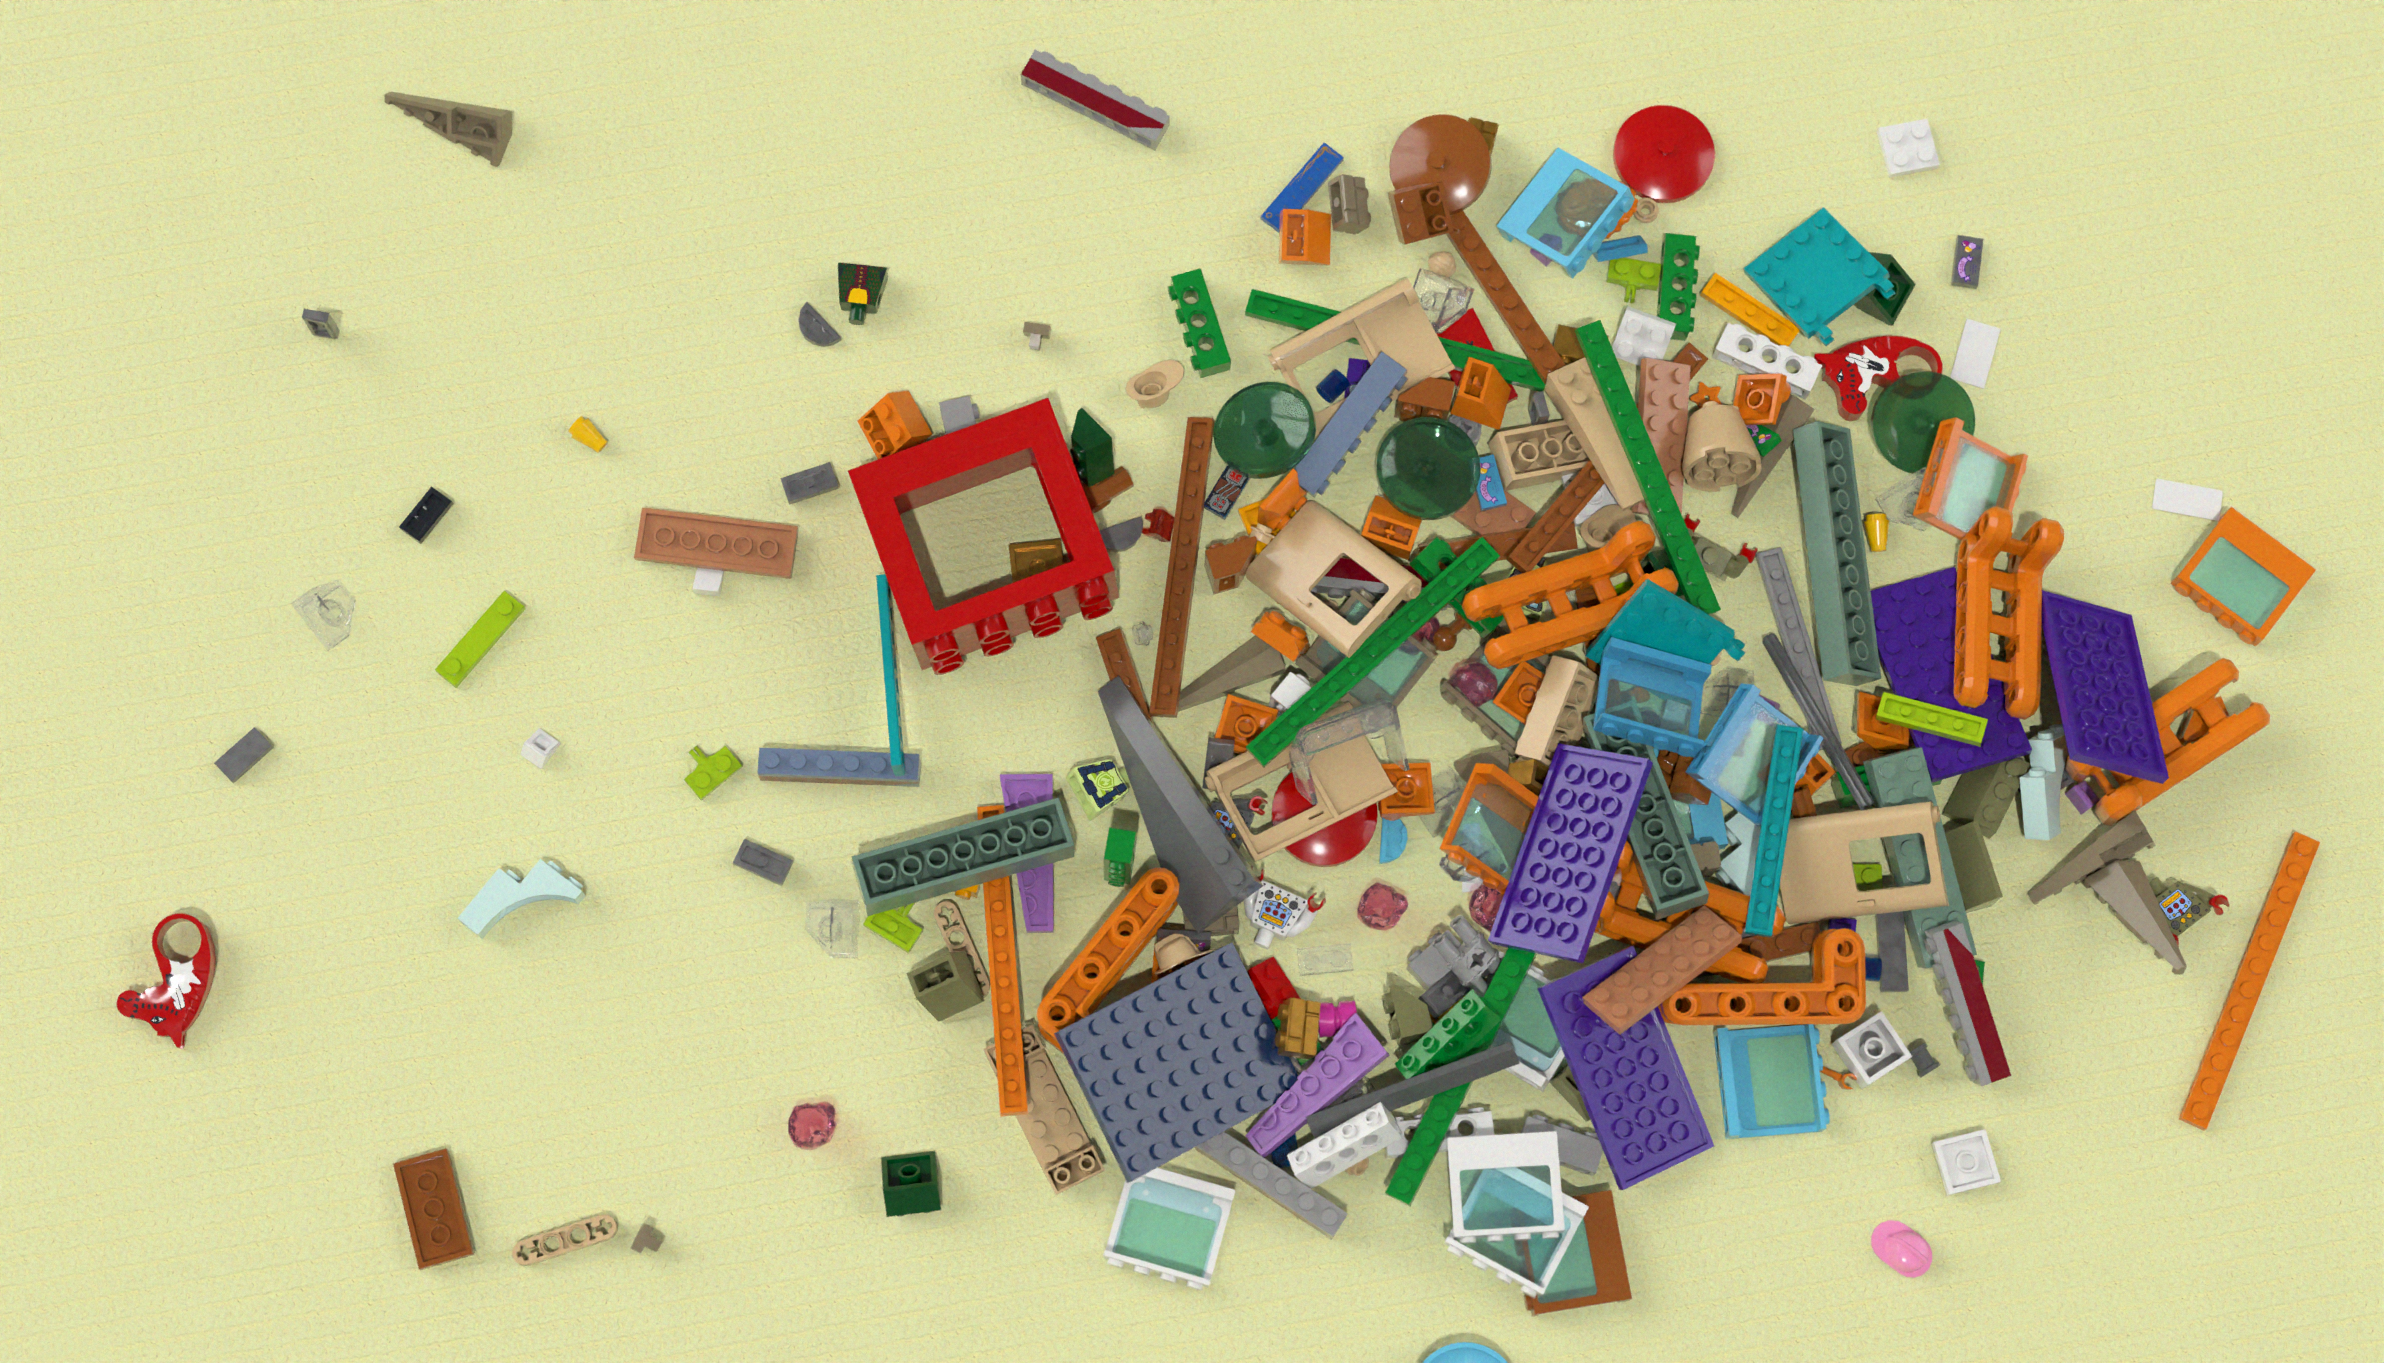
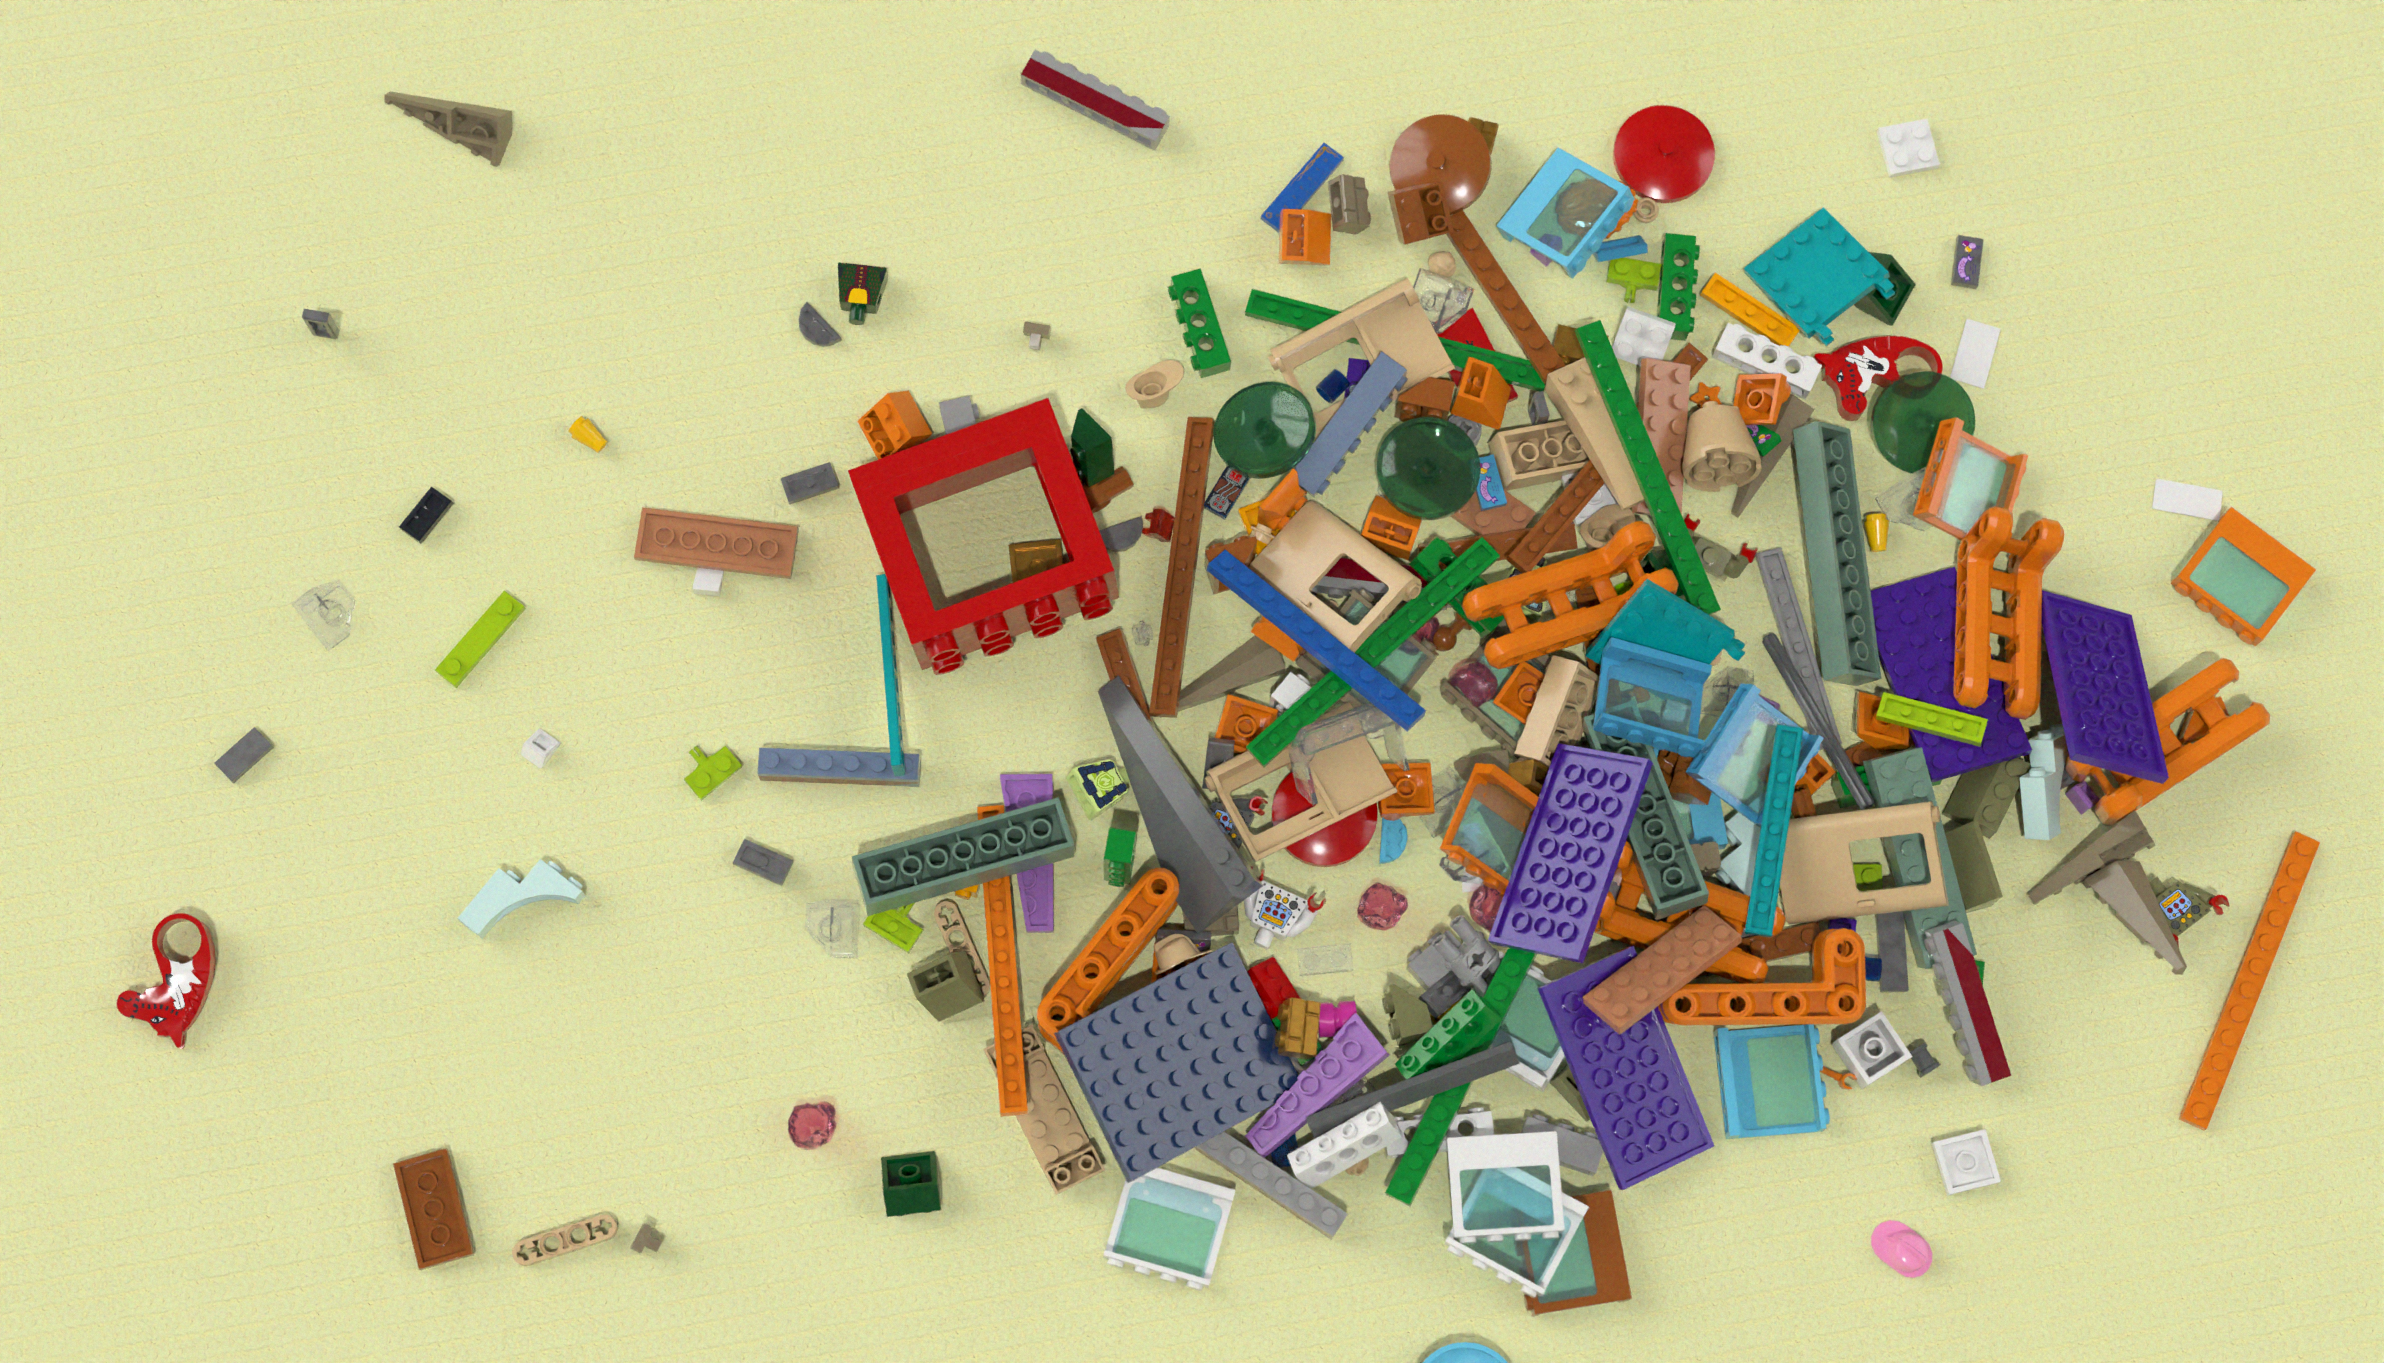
none -> blue plate [1207,550,1426,732]

